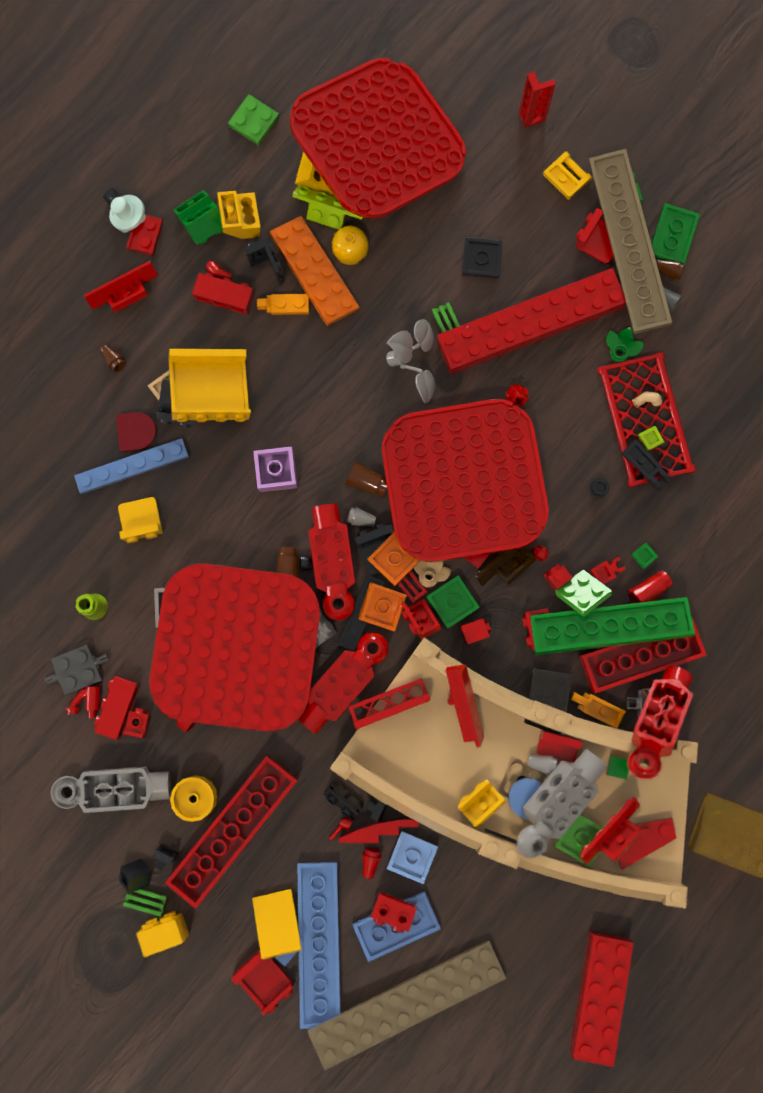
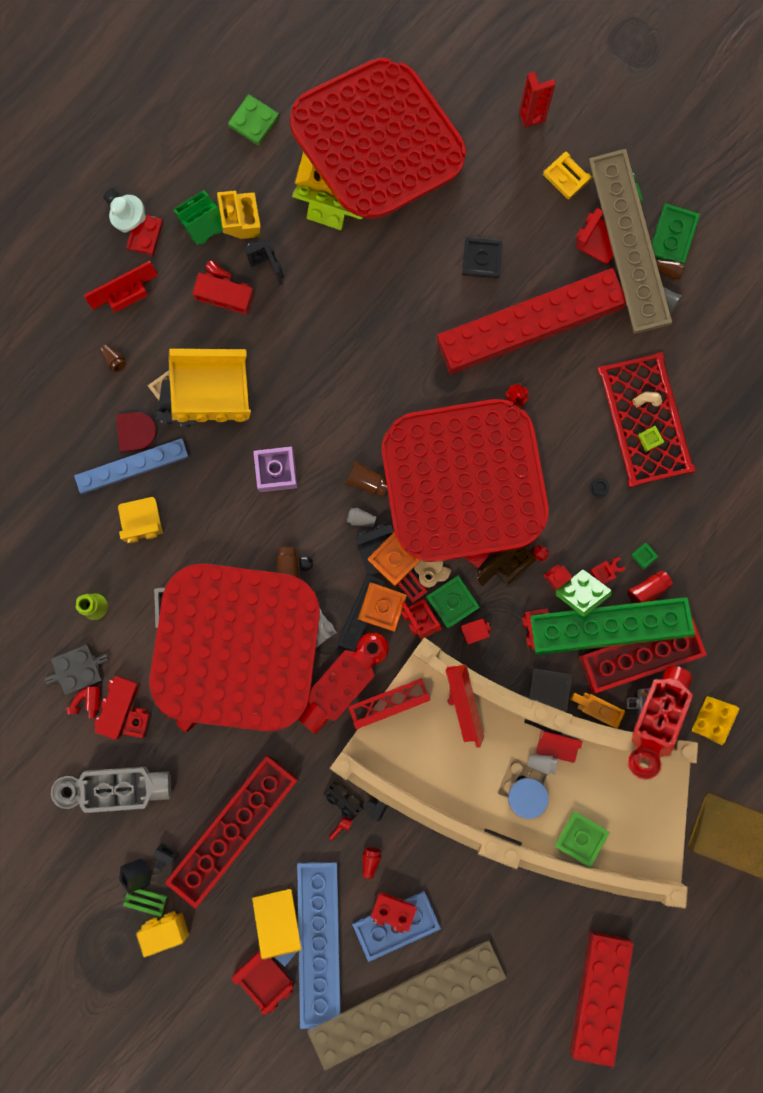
yellow wheel [170,775,218,822] -> none
light orange hinge [257,294,309,315] -> none
orange plate [269,216,359,326] -> none
red brick [308,504,356,621] -> none
yellow cylinder [332,225,369,265] -> none
red slope [339,817,418,843] -> none
light grey plant [387,319,435,404] -> none
light blue plate [387,830,438,884] -> none
bright green tile [432,302,460,333] -> none
yellow bracket [457,780,506,829] -> none
light grey brick [517,749,608,858] -> none
red bracket [580,796,642,865] -> none
green plate [606,327,644,362] -> none
green tile [606,755,629,780] -> none
red wing [619,817,677,870] -> none
black hinge [621,440,671,491] -> none
none -> yellow bracket [692,696,739,745]

